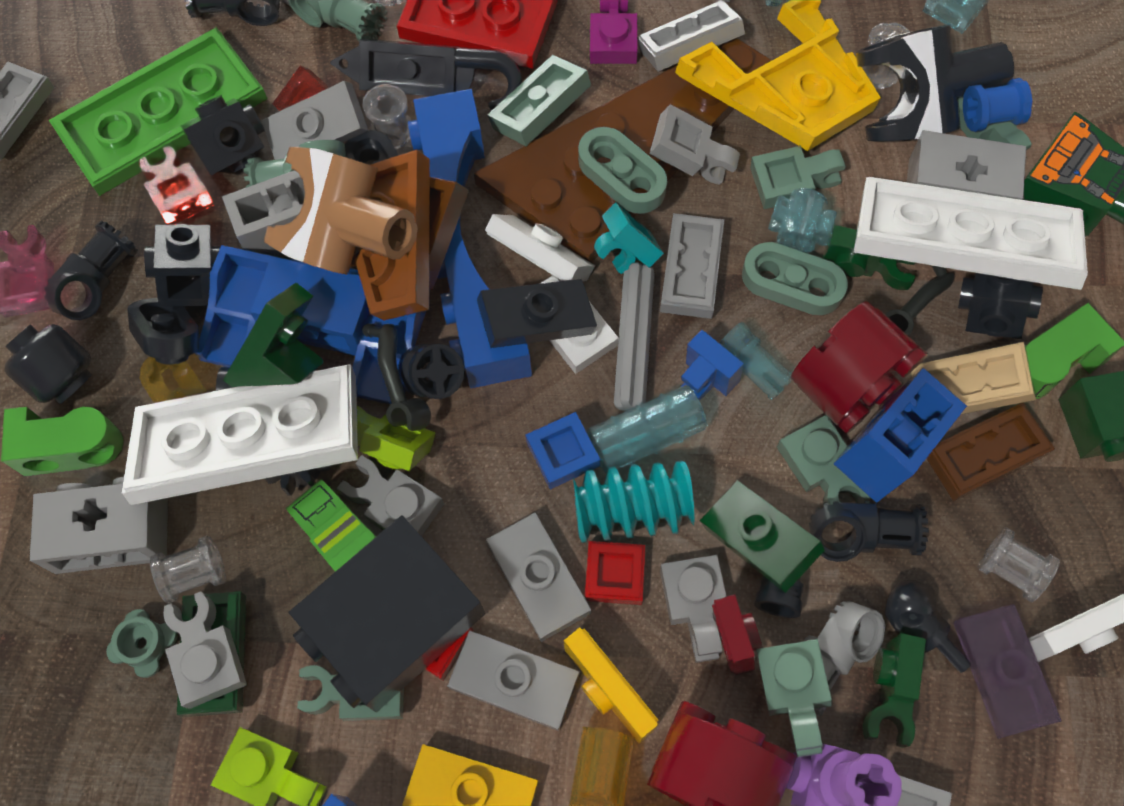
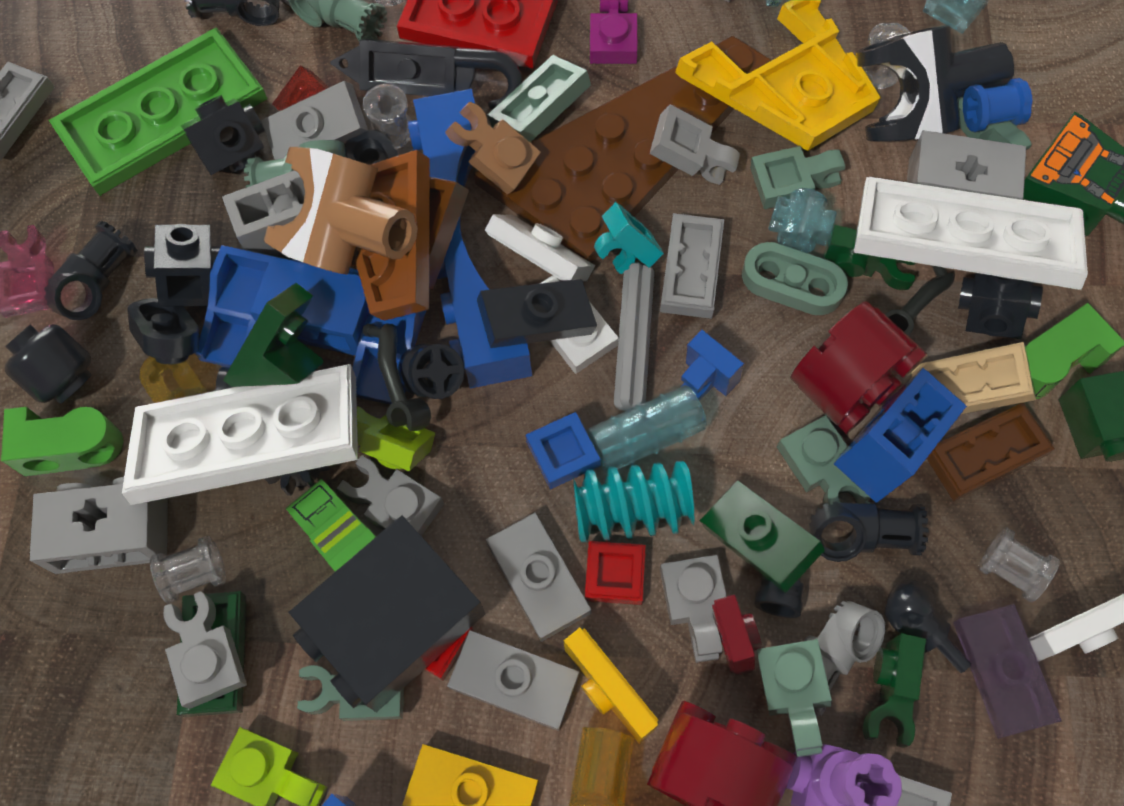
sand green plate [106,609,177,678] -> none
clear red plate [139,146,214,225] -> none
sand green plate [578,127,667,214] -> none
light grey plate [637,0,745,71] -> none
clear light blue pin [719,322,792,401] -> none
none -> medium nougat plate [445,102,541,194]

